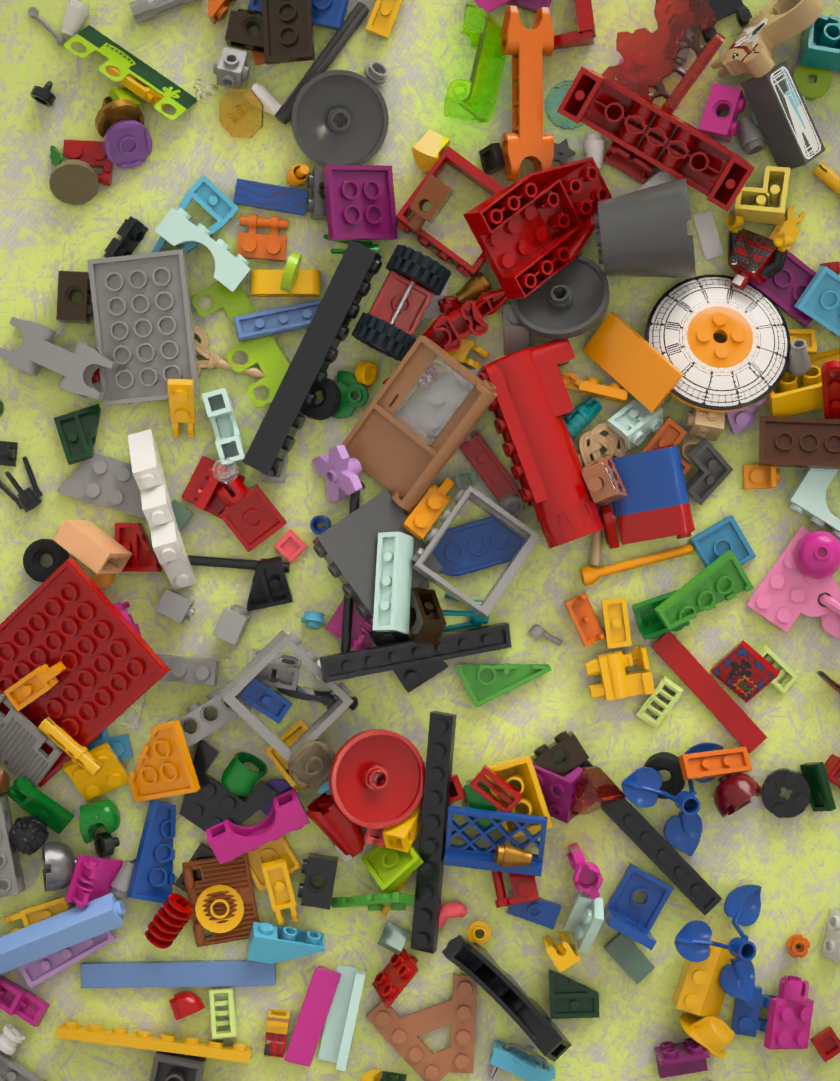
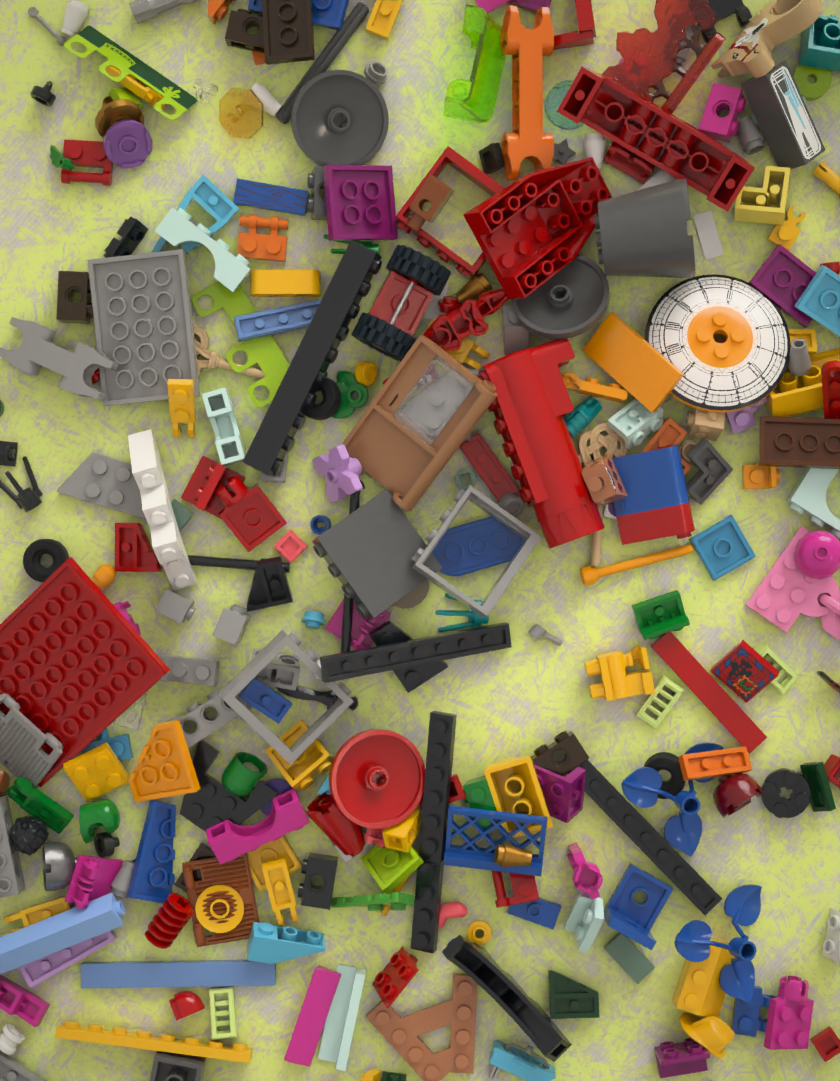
light orange hinge [4,661,66,712] -> none
yellow pin [38,717,104,777] -> none
dark tan tile [49,159,99,205] -> none
dark green wing [54,404,101,465] -> none
light nougat brick [54,520,133,574] -> none
light grey brick [213,47,250,90] -> none
clear tile [213,458,239,484] -> none
leg [264,1009,291,1059] -> none
lime piece [280,252,302,293] -> none
light orange cylinder [286,165,309,187] -> none
dark tan tile [288,741,335,788] -> none
light aqua panel [373,532,414,634] -> none
sand green tile [377,921,409,955] -> none
light orange hinge [401,477,454,540] -> none
dark brown brick [409,588,446,645] -> none
yellow tile [412,130,450,173] -> none
bright green wing [455,664,552,708] -> none
red tile [469,765,523,813] -> none
yellow hinge [542,931,581,973] -> none
orange hinge [563,592,605,647] -> none
clear red slope [571,766,626,816] -> none
red tile [600,504,619,549] -> none
yellow plate [601,597,632,649] -> none
bright green wing [654,550,754,630] -> none
torso [725,214,793,290] -> none
orange plate [786,934,810,958] -> none

